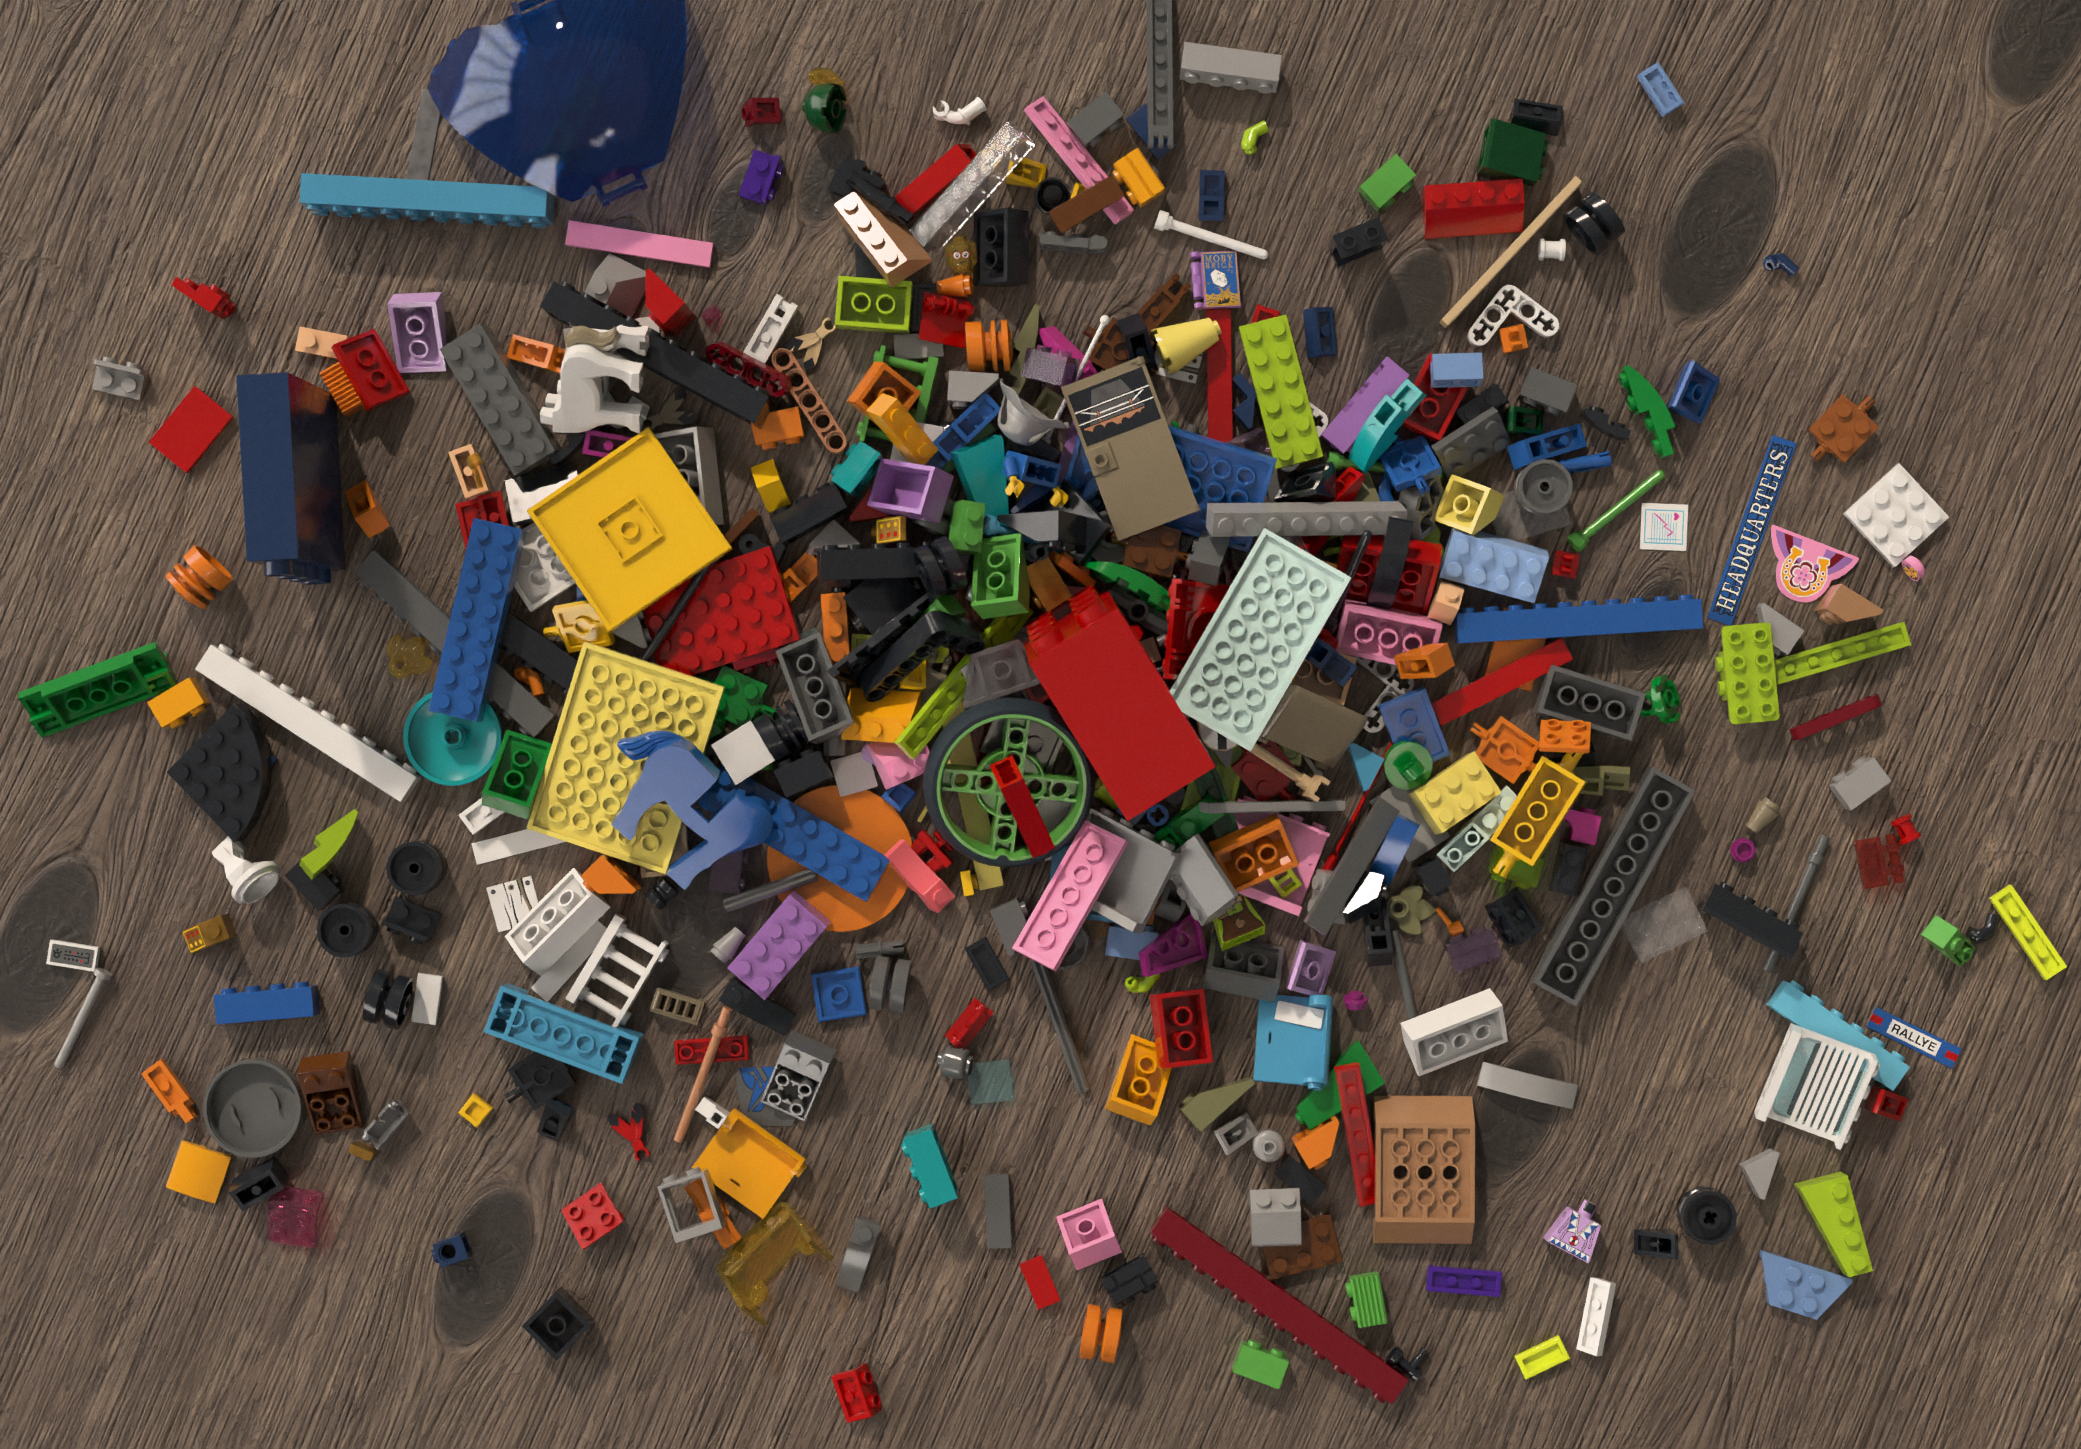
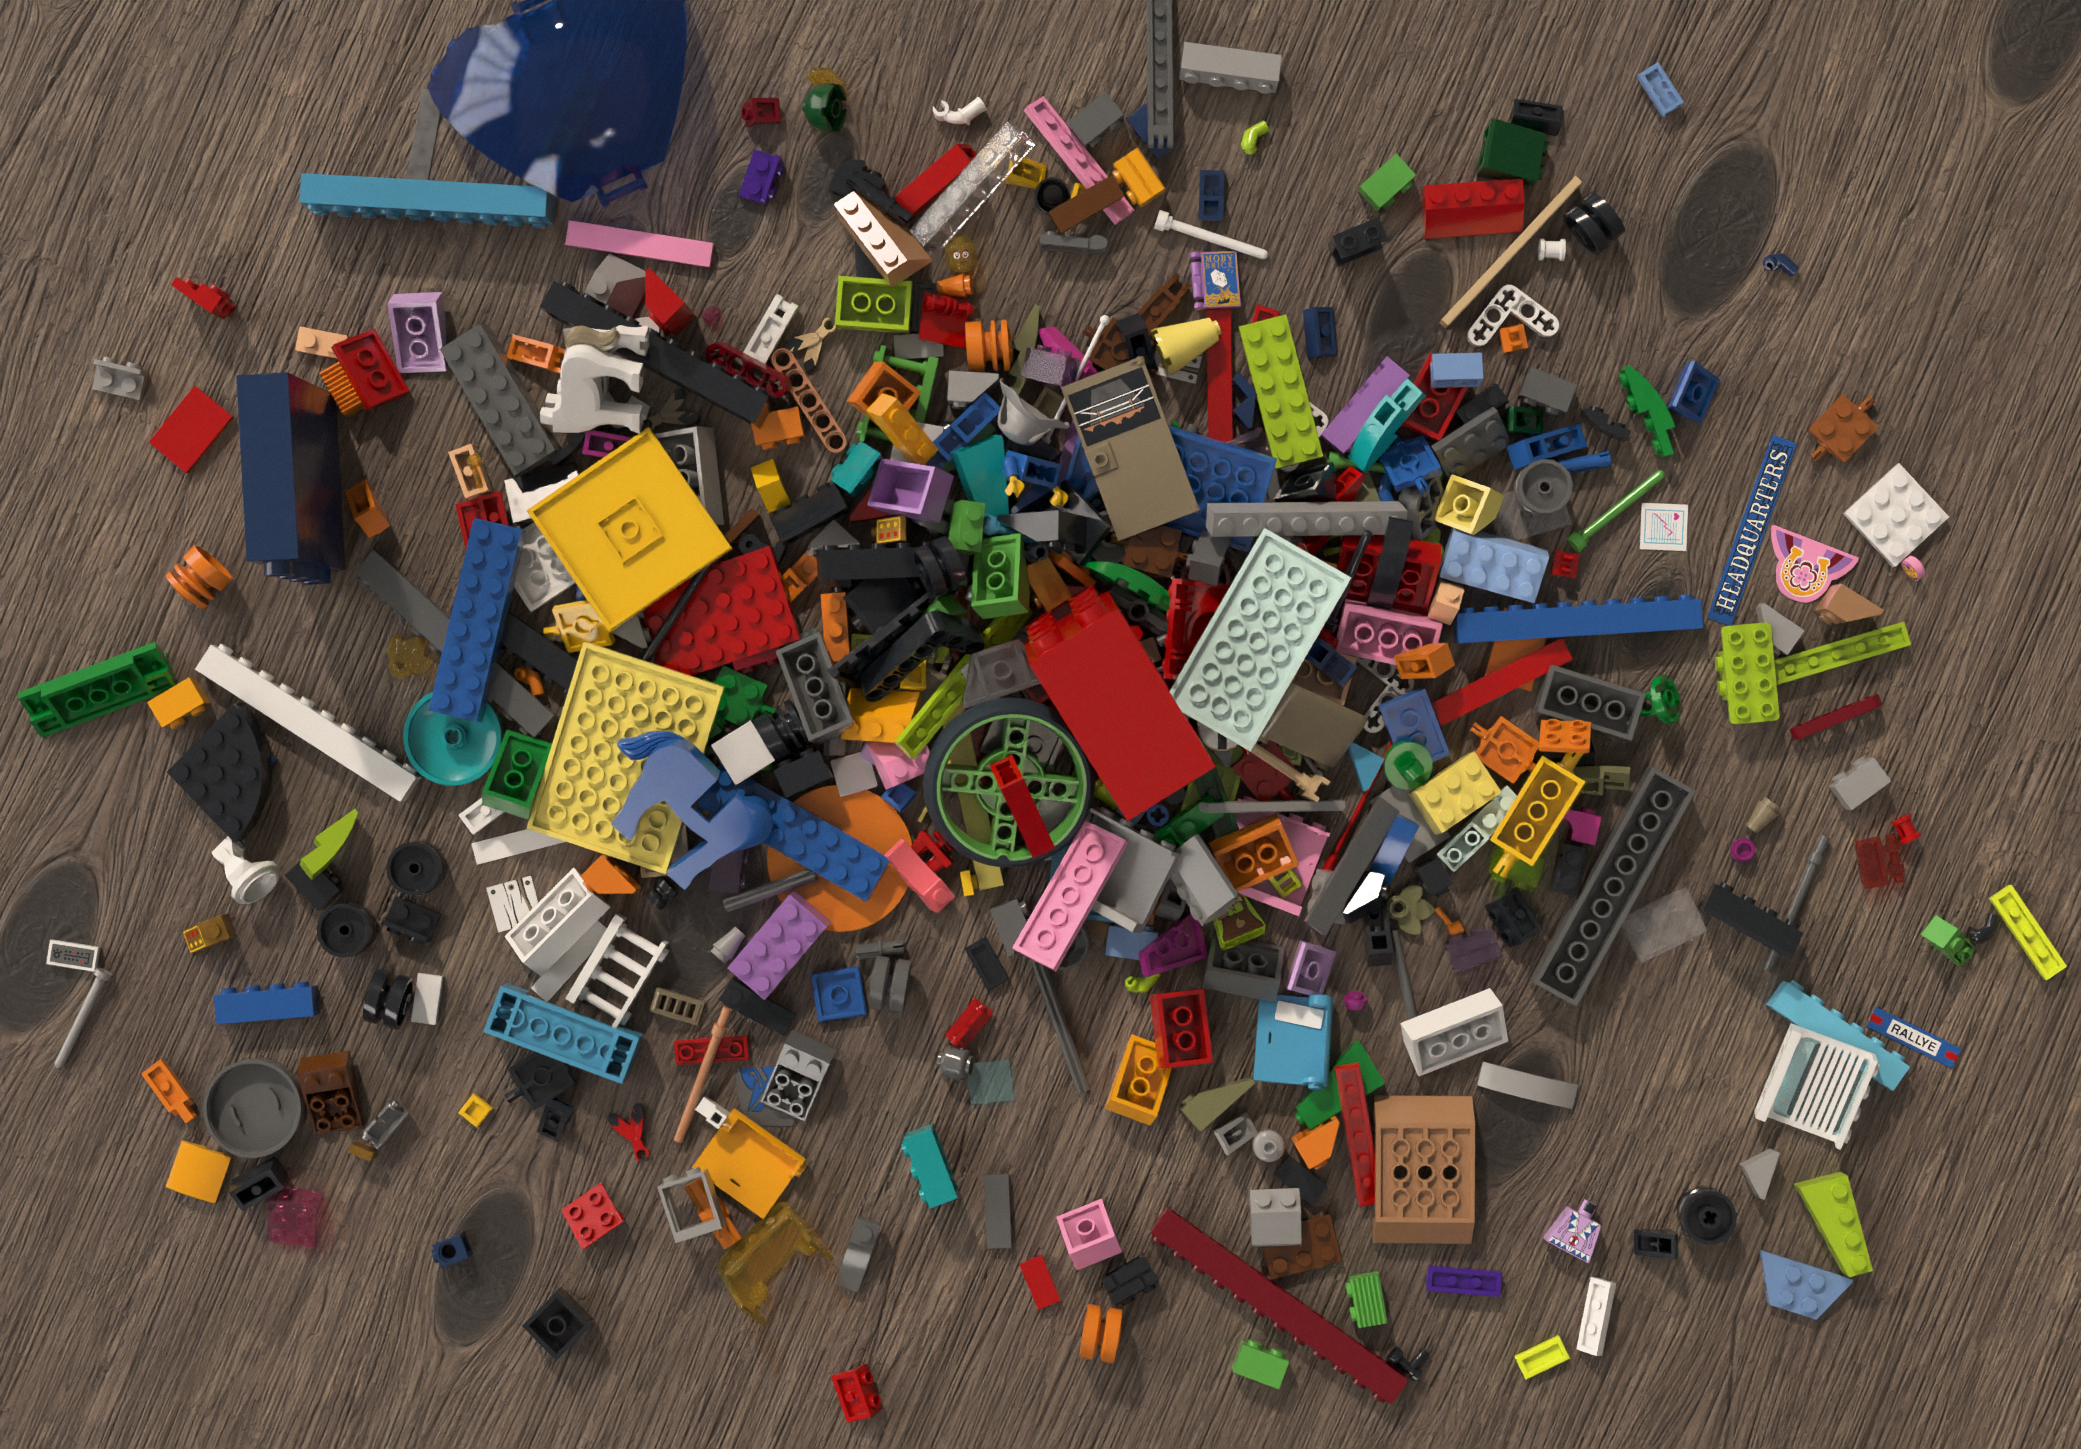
black slope [973,207,1029,287] -> none
red slope [1864,1085,1909,1122] -> none

